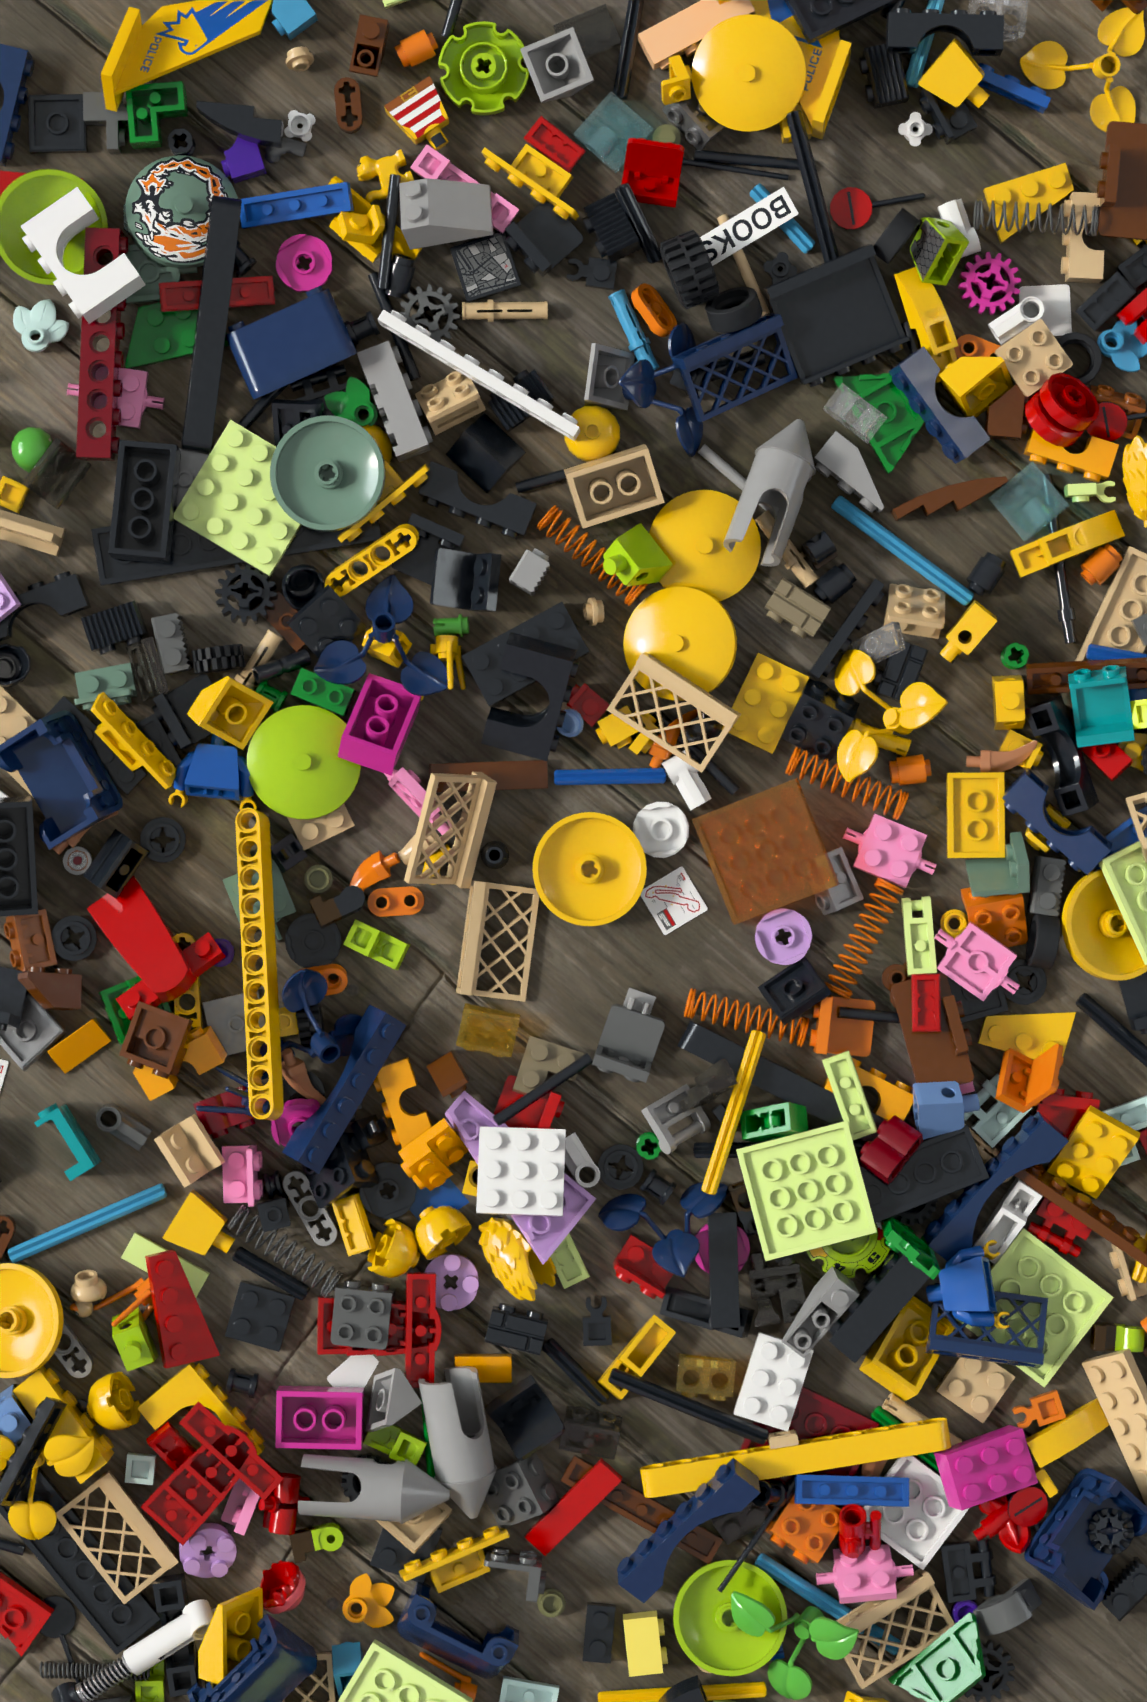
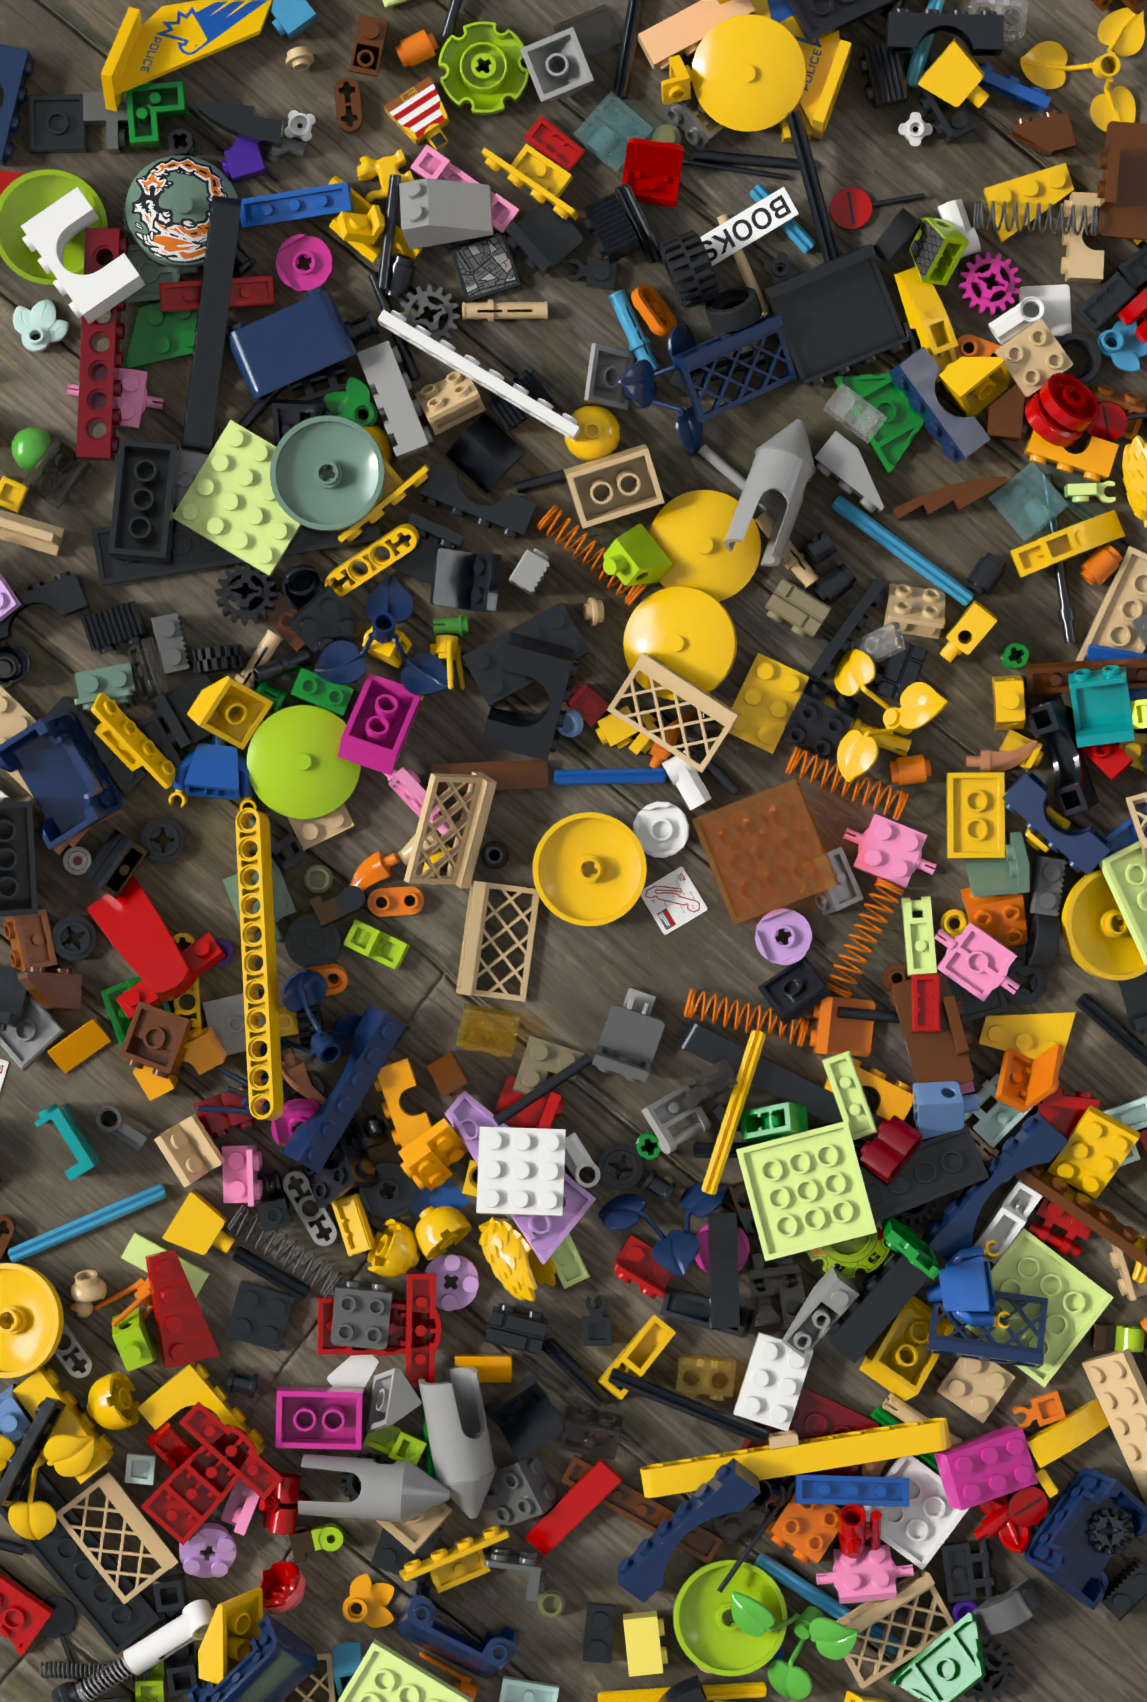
none -> reddish brown slope [1009,110,1076,157]

